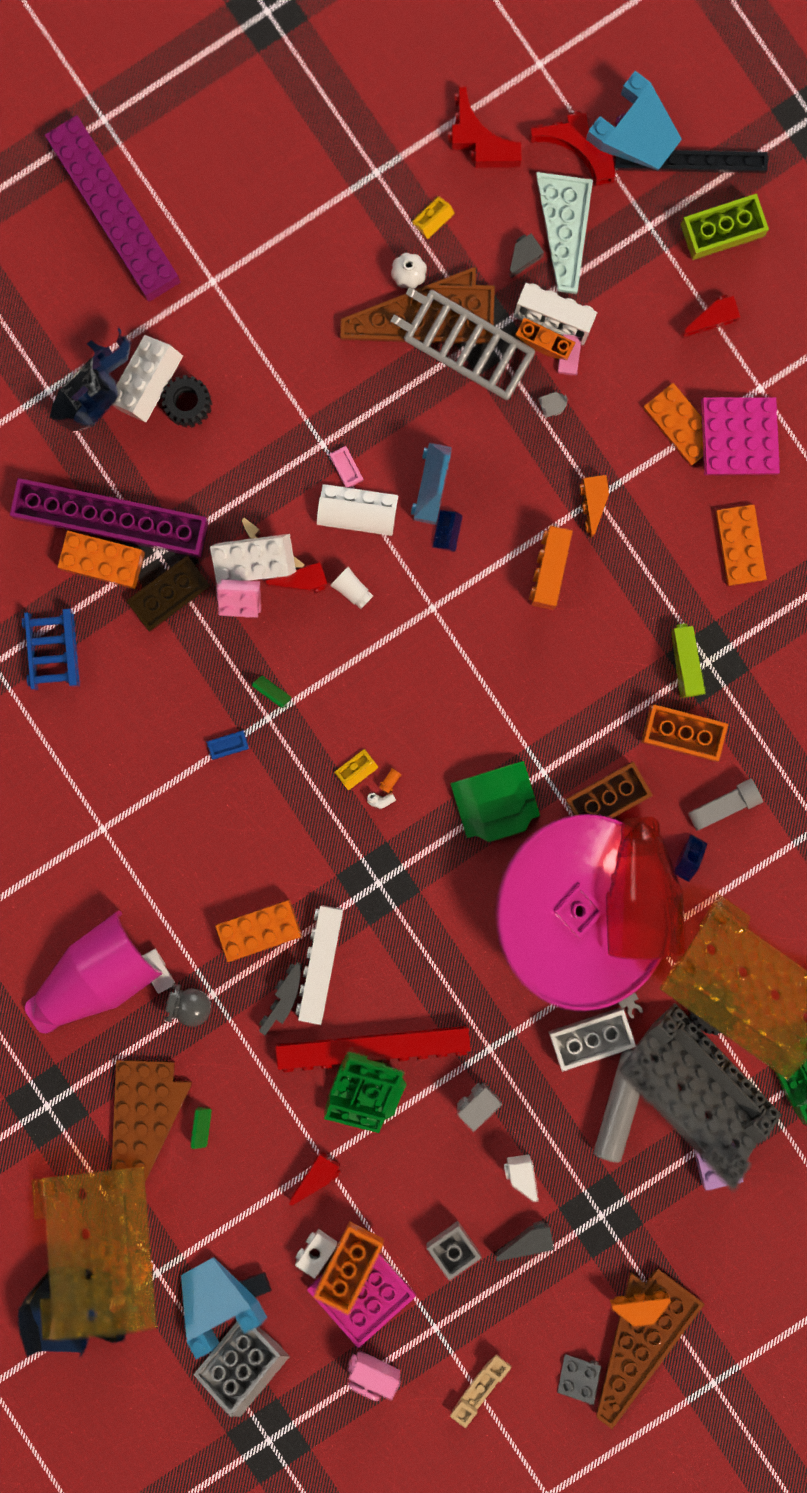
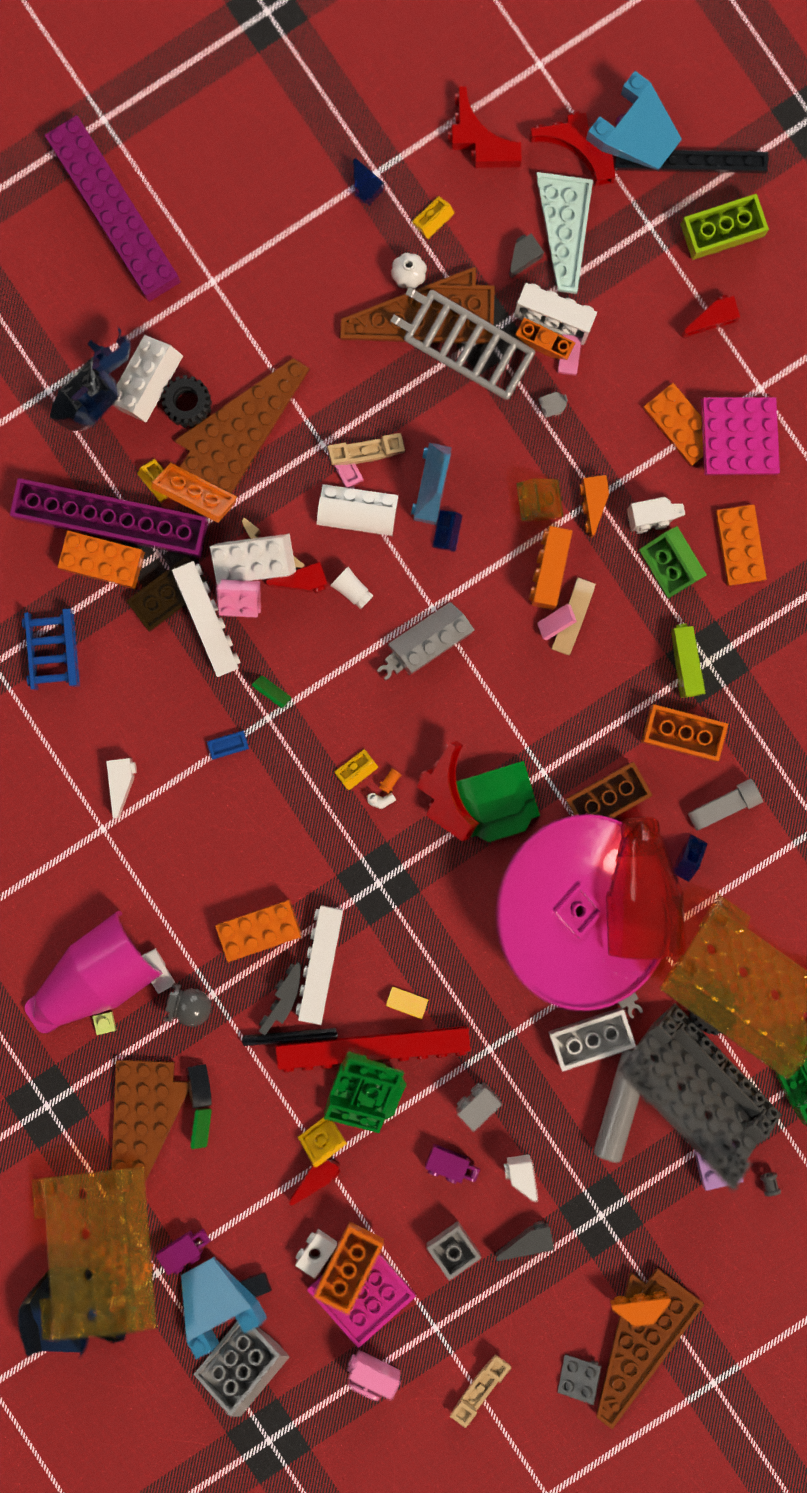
none -> yellowish green plate [92,1011,117,1035]
none -> white slope [107,758,137,818]
none -> yellow slope [137,459,168,502]
none -> orange plate [151,463,237,523]
none -> magenta brick [156,1229,211,1275]
none -> white brick [172,561,241,677]
none -> dark orange wing [175,358,310,494]
none -> black slope [186,1064,212,1109]
none -> black axle [242,1028,338,1046]
none -> yellow tile [298,1117,347,1167]
none -> tan slope [327,433,405,465]
none -> clear blue slope [353,158,385,206]
none -> light grey plate [377,652,404,680]
none -> yellow slope [386,986,428,1019]
none -> light grey slope [388,602,474,676]
none -> red arch [417,741,479,841]
none -> magenta brick [425,1144,480,1184]
none -> clear yellow slope [516,478,564,521]
none -> bright pink tile [537,604,577,640]
none -> tan slope [552,578,596,656]
none -> white hinge [627,497,685,534]
none -> bright green slope [639,526,707,598]
none -> dark grey bush [760,1172,781,1196]

